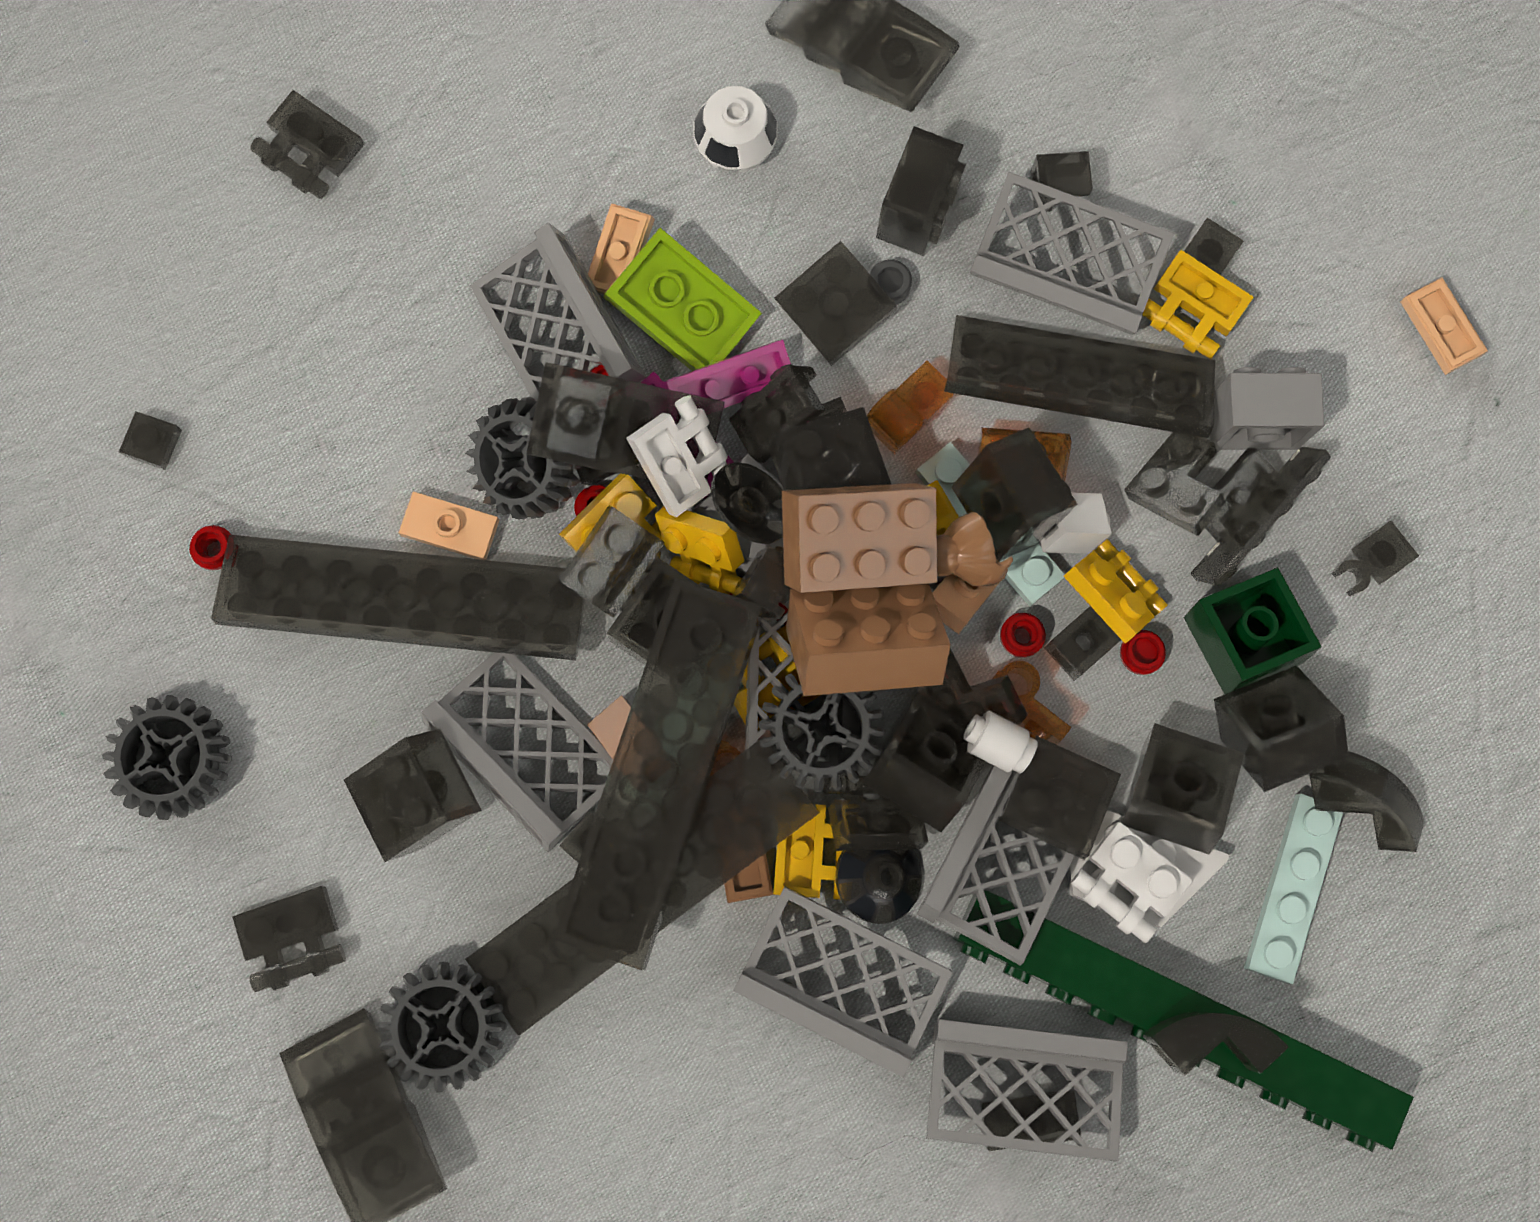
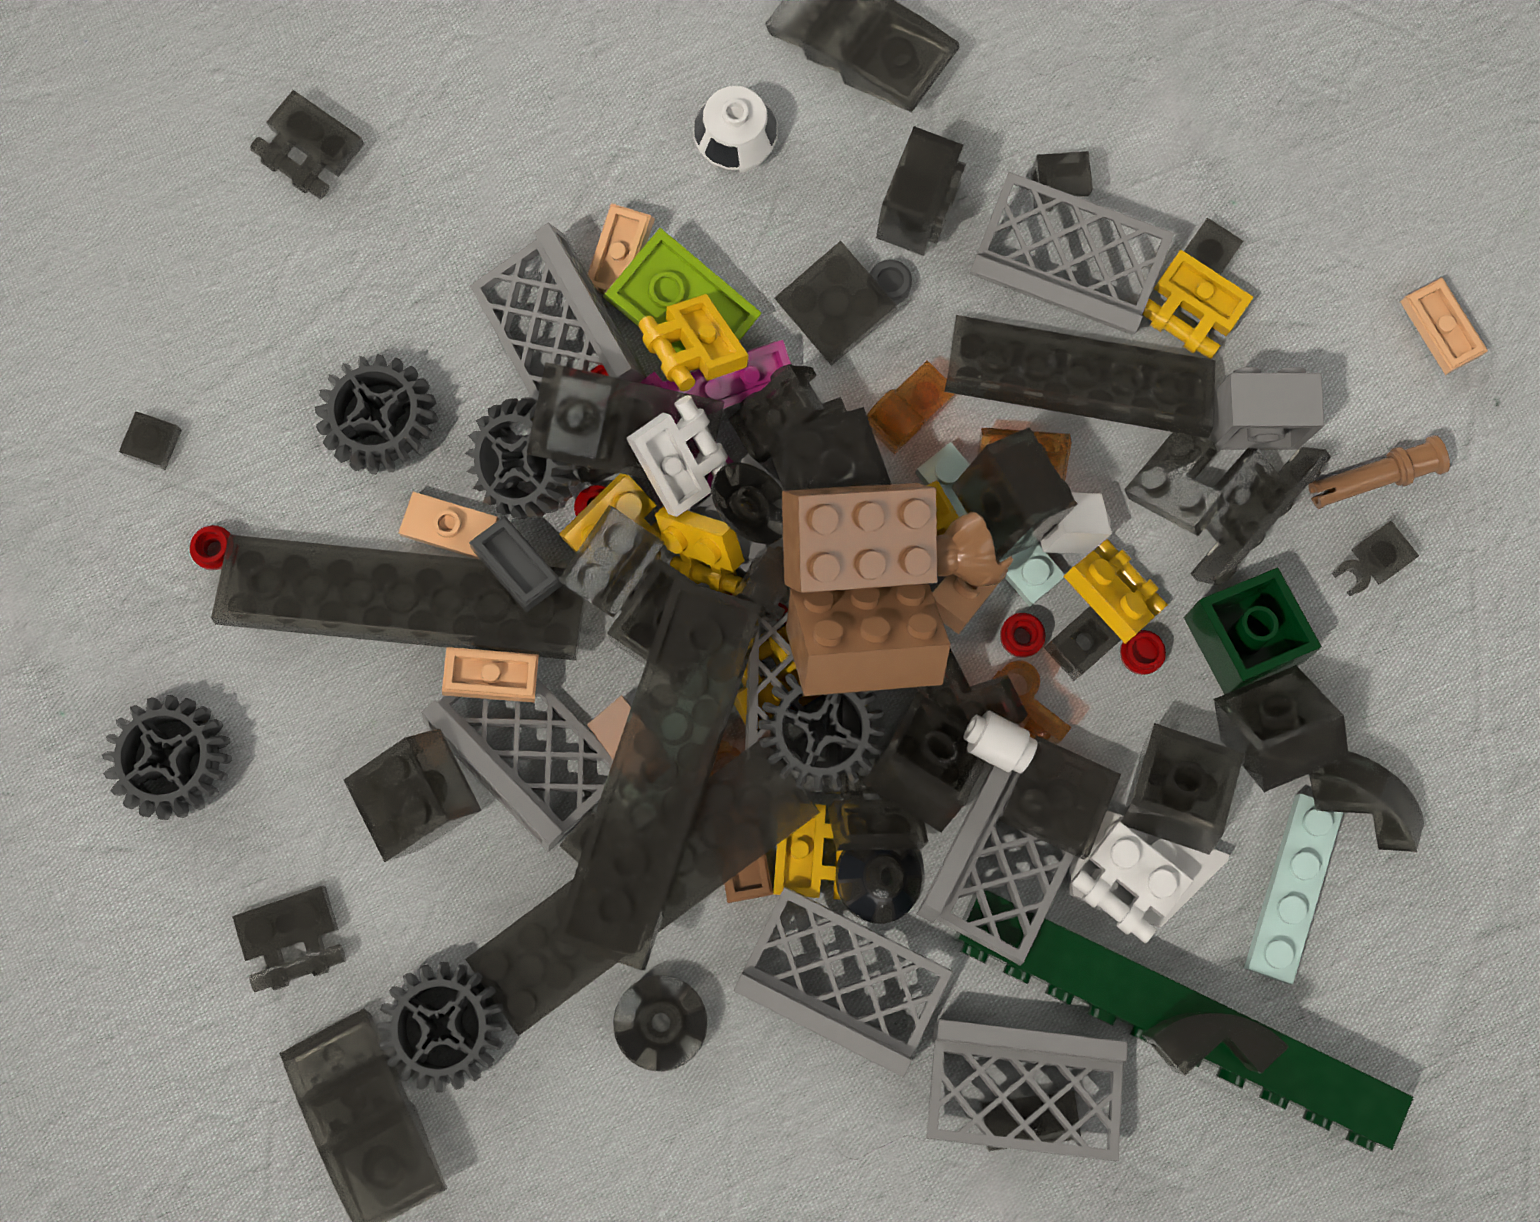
none -> dark grey gear [315,354,438,475]
none -> light nougat plate [442,647,539,703]
none -> dark grey tile [469,516,562,613]
none -> clear smoke dish [613,975,708,1072]
none -> yellow plate [638,294,749,392]
none -> medium nougat pin [1309,435,1450,509]

